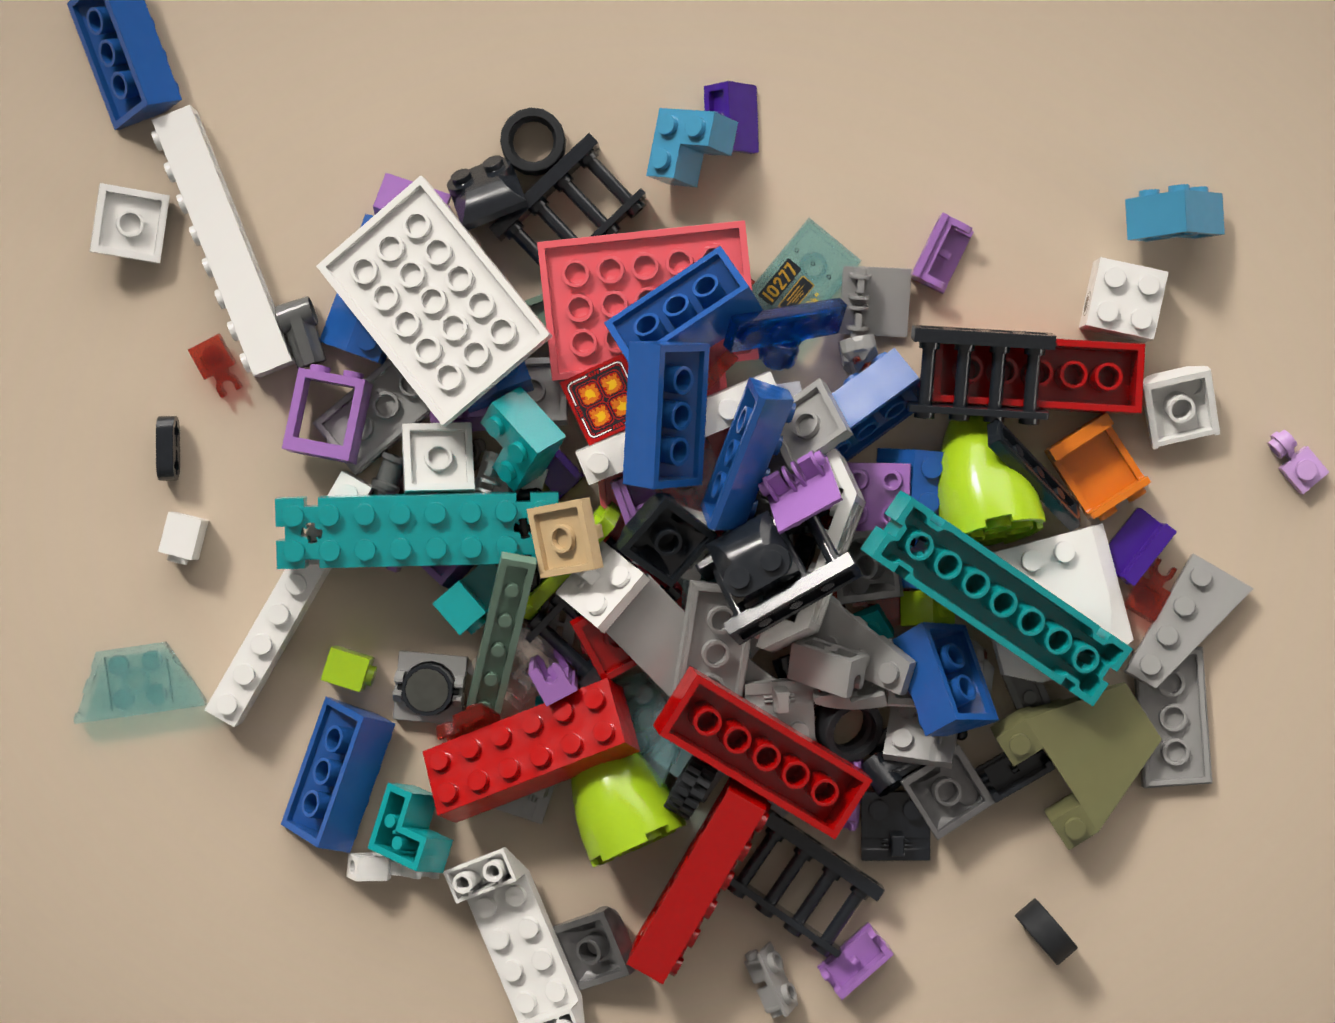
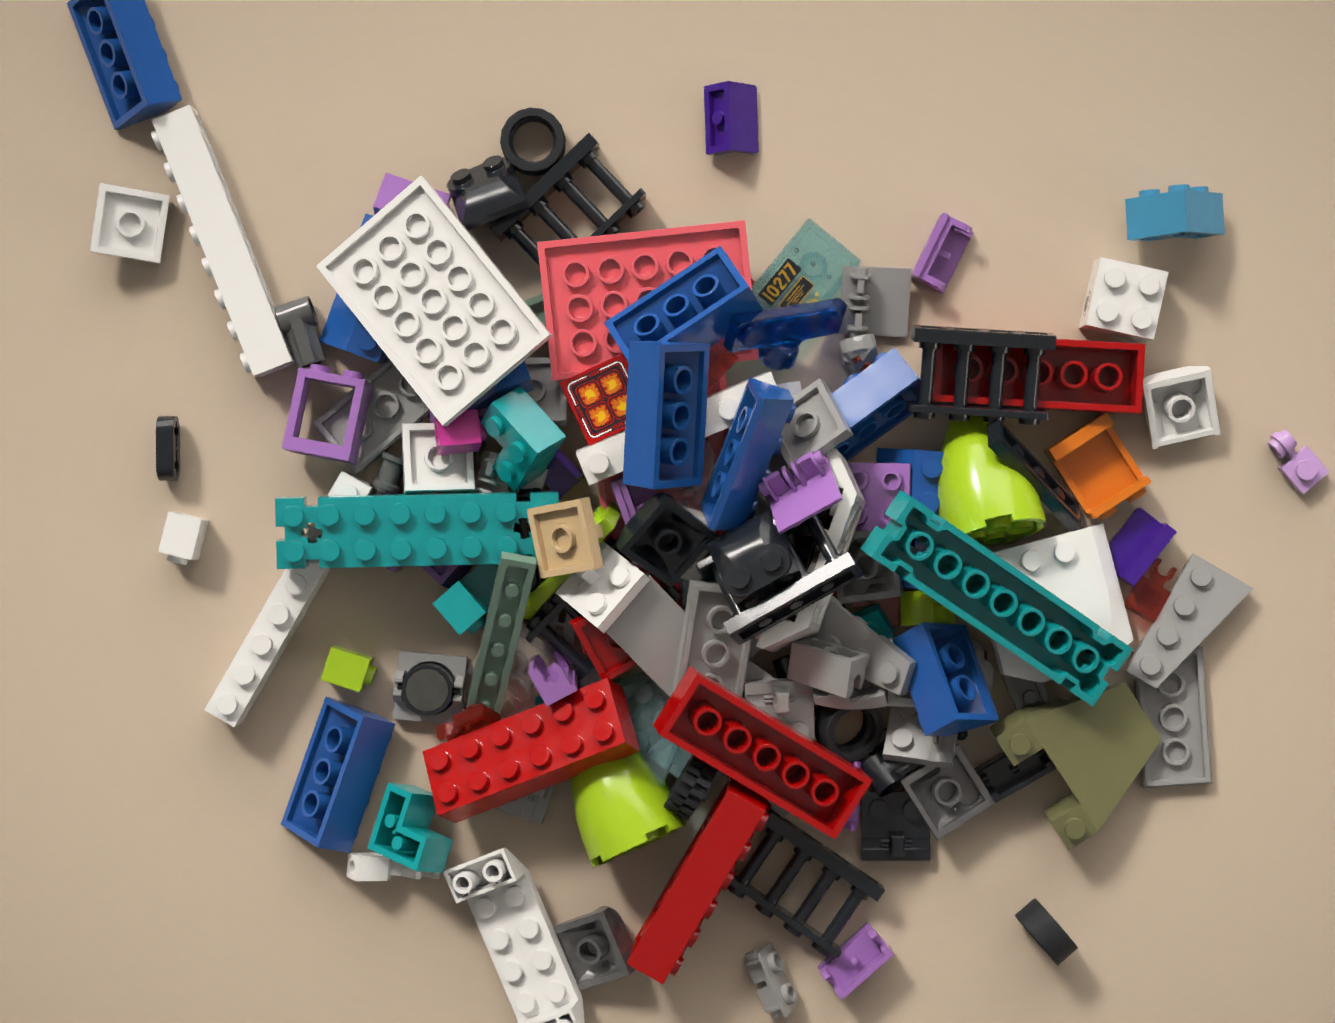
clear light blue wing [74,641,207,724] -> none
clear red plate [188,333,243,398] -> none
dark azure brick [646,108,738,188] -> none
none -> dark pink brick [433,409,487,455]

